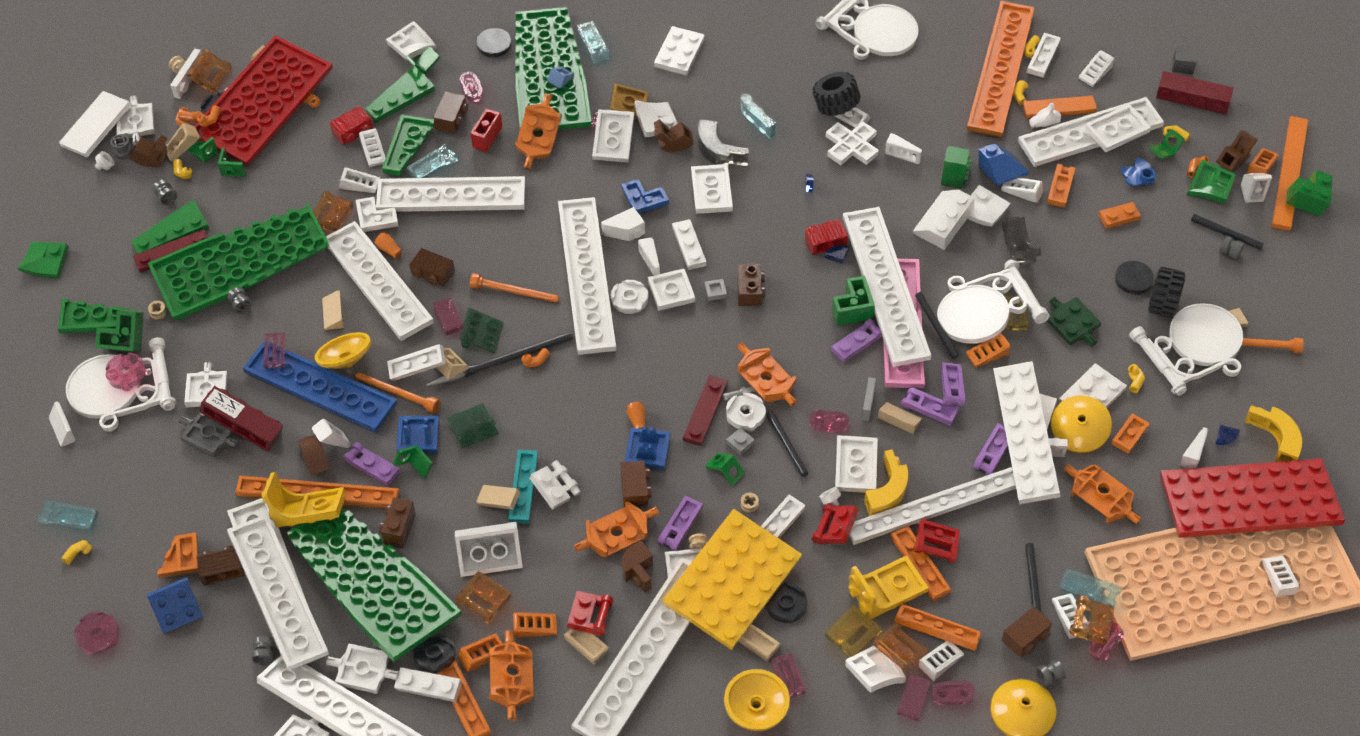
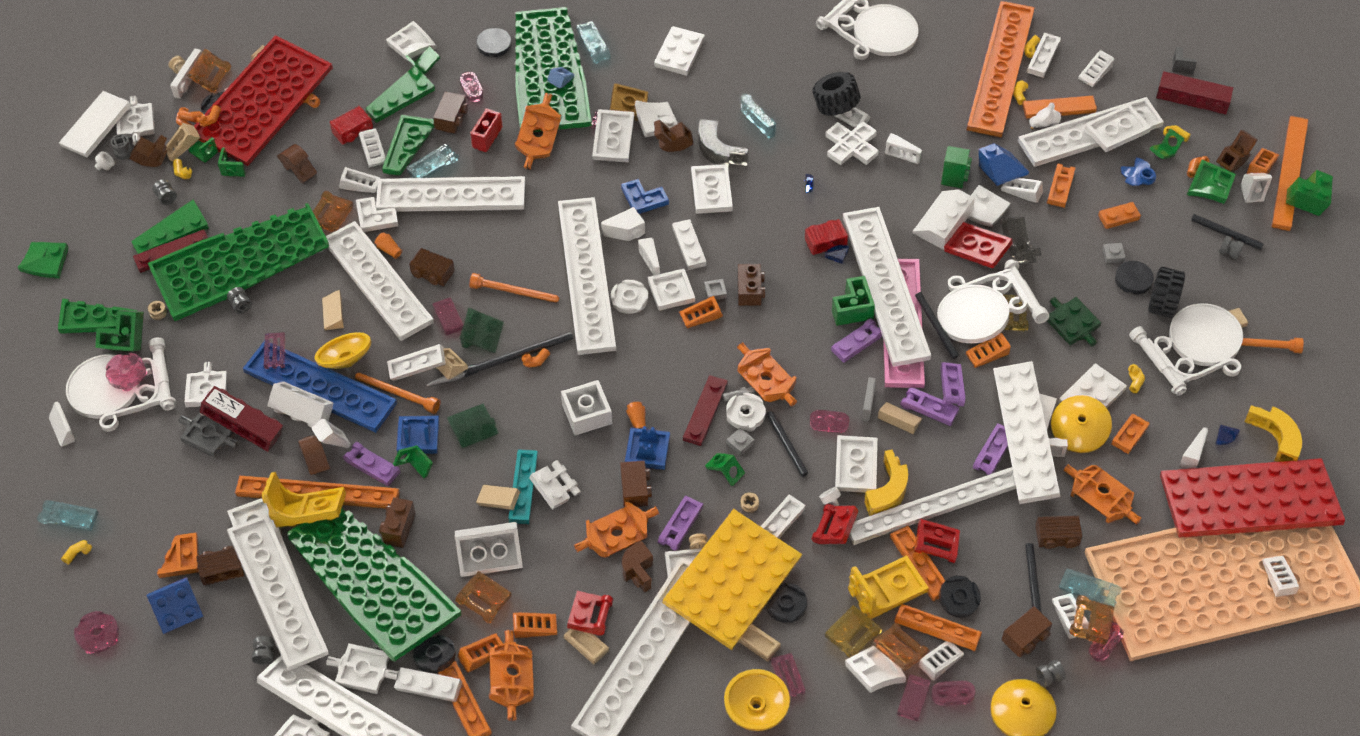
none -> white brick [267,382,334,428]
none -> reddish brown brick [277,144,318,184]
none -> white brick [561,380,612,436]
none -> orange slope [679,296,723,328]
none -> black tile [939,575,981,618]
none -> red plate [944,222,1013,269]
none -> reddish brown brick [1035,516,1082,549]
none -> light grey plate [1102,243,1126,263]

